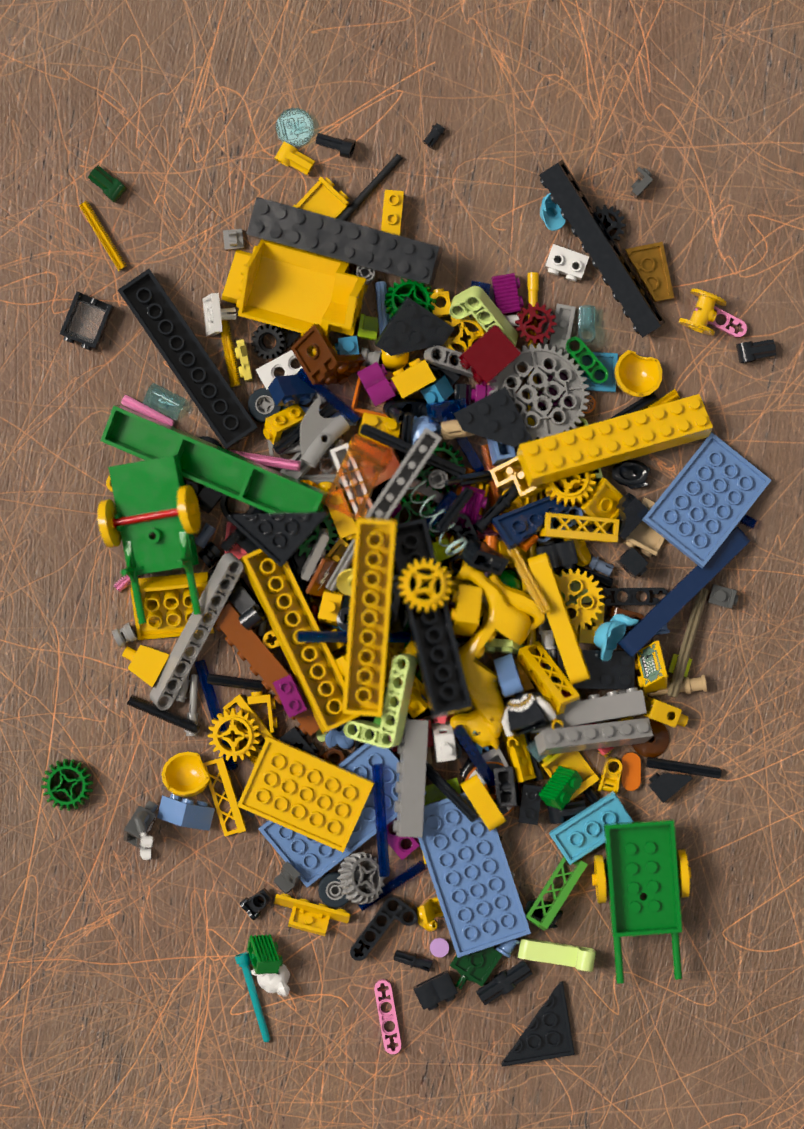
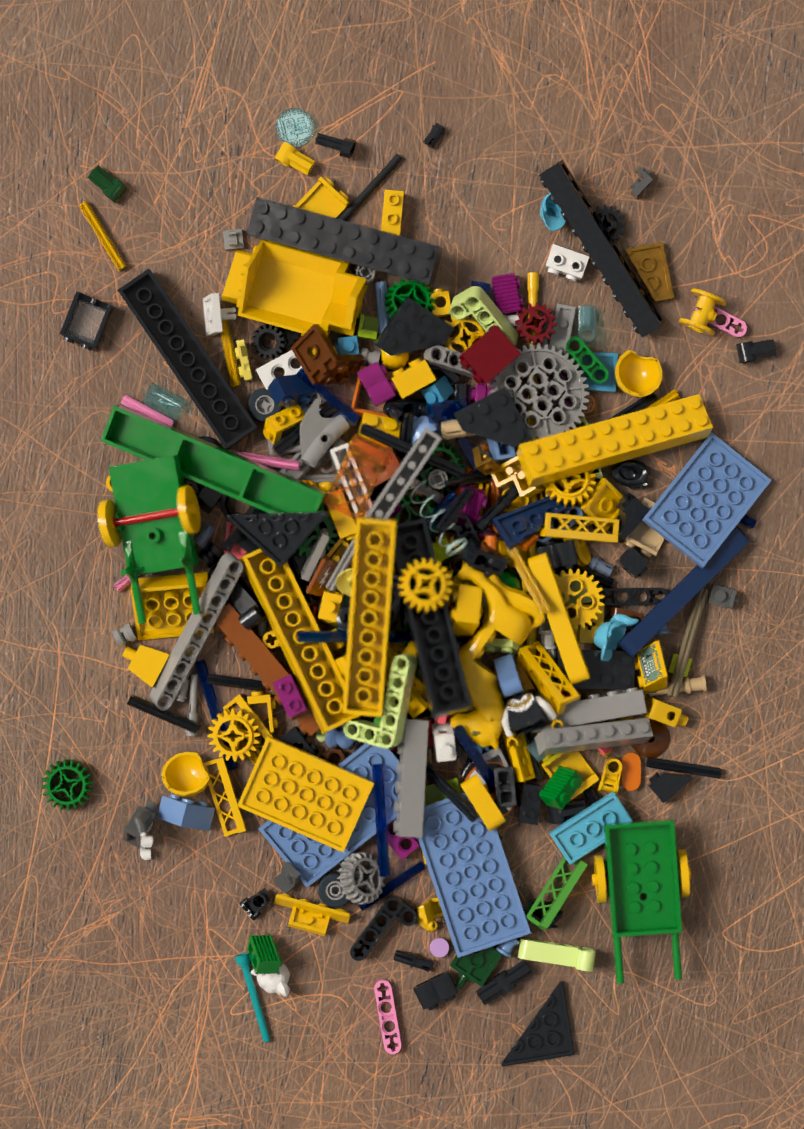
none -> pearl gold bracket [472,446,501,476]

